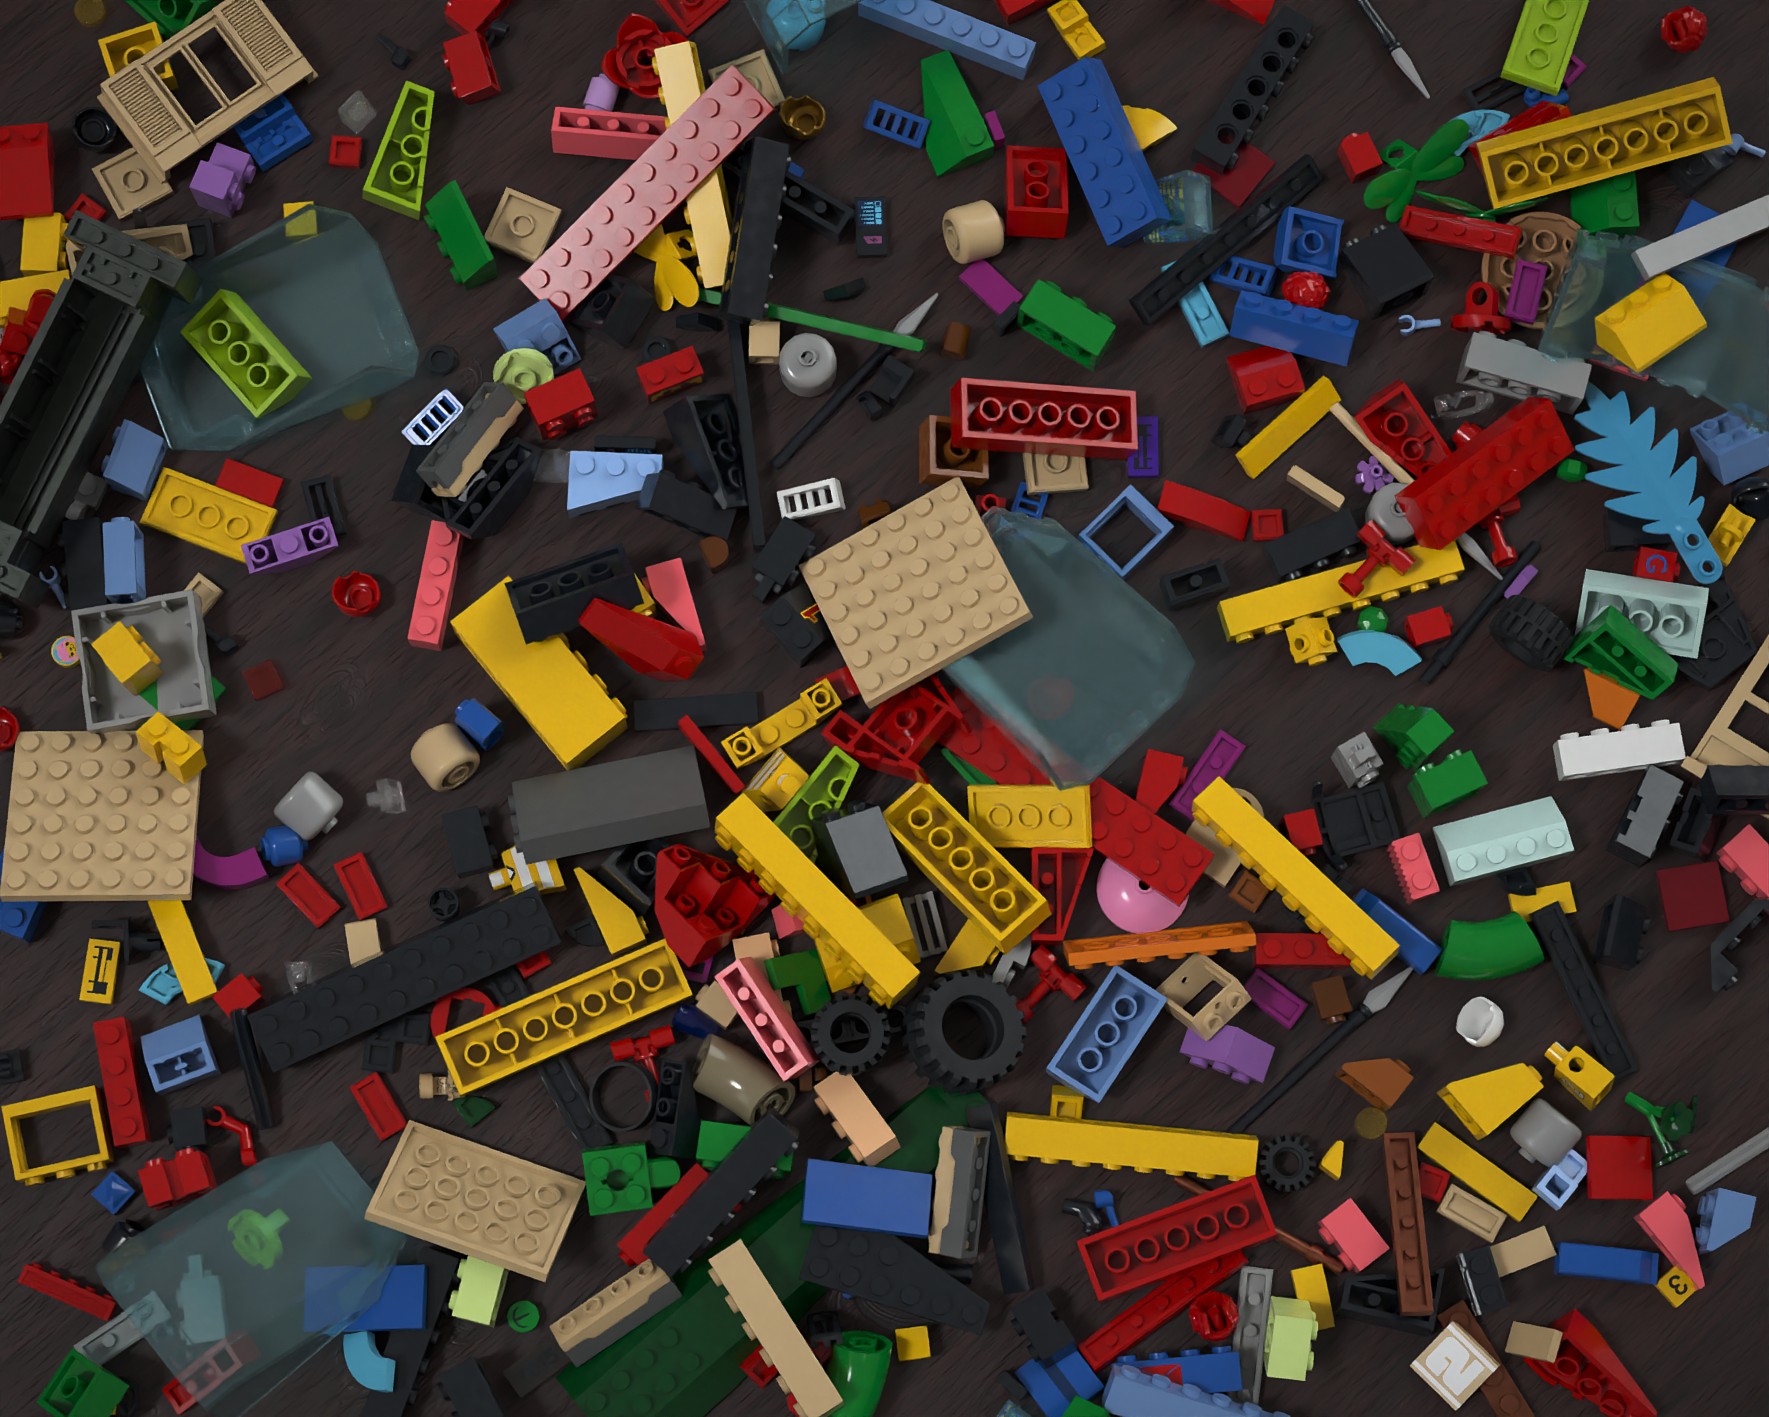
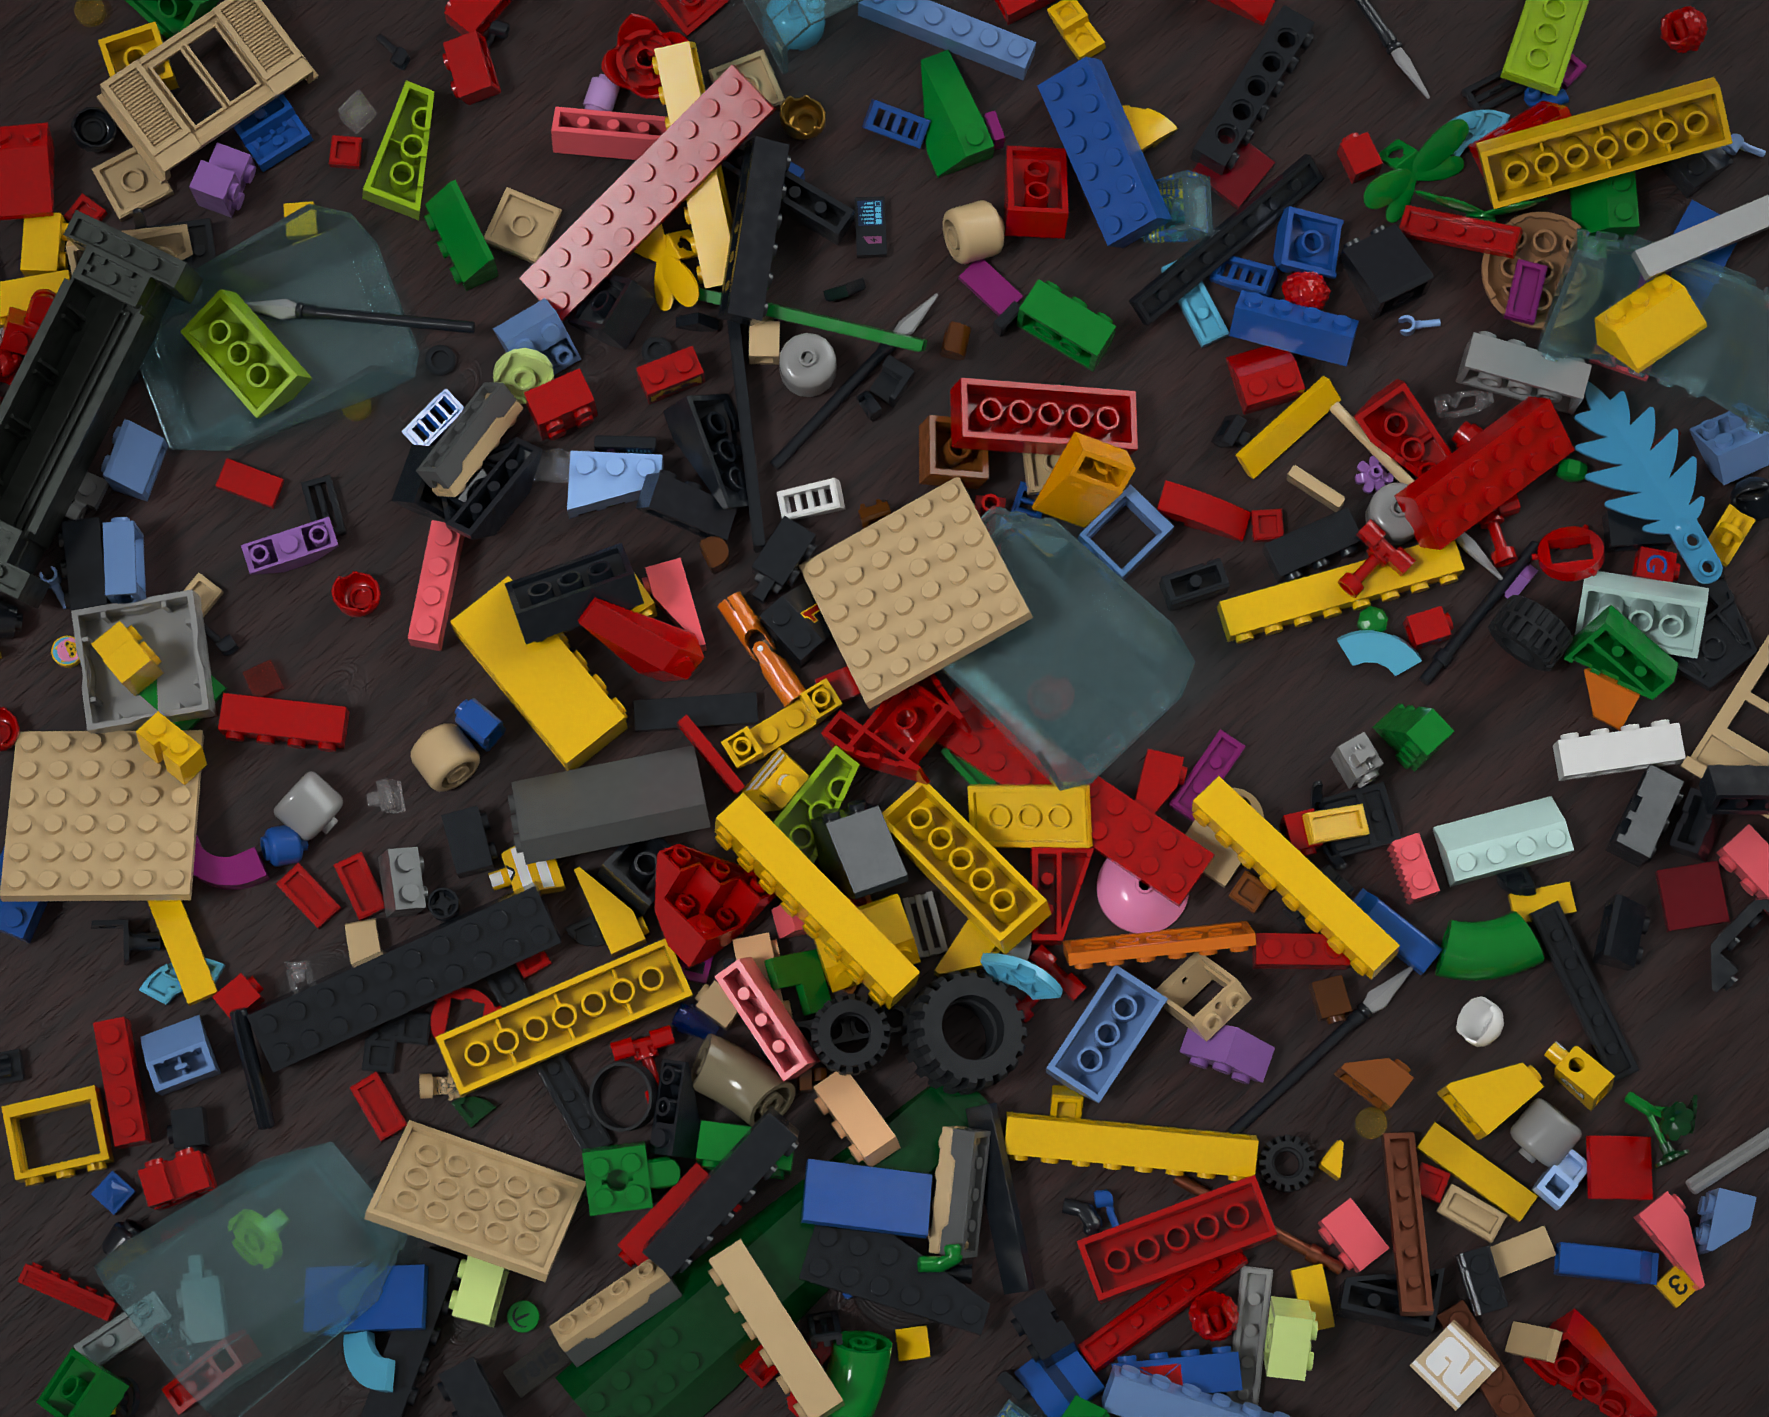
yellow tile [79,938,122,1005] -> none
yellow tile [140,467,278,564] -> none
red arm [206,1106,257,1167] -> none
dark purple tile [1127,417,1159,478] -> none
magenta tile [1244,968,1308,1030] -> none
yellow brick [1285,617,1337,666] -> none
green brick [1407,749,1488,819] -> none
red tile [1450,281,1512,334] -> none
none -> red brick [218,693,350,752]
none -> black piece [246,299,475,334]
none -> dark grey brick [378,847,429,918]
none -> orange piece [717,592,806,707]
none -> green arm [917,1244,963,1272]
none -> medium azure tile [980,953,1063,1000]
none -> light orange slope [1032,431,1136,528]
none -> yellow tile [1302,804,1370,845]
none -> red piece [1531,524,1605,581]

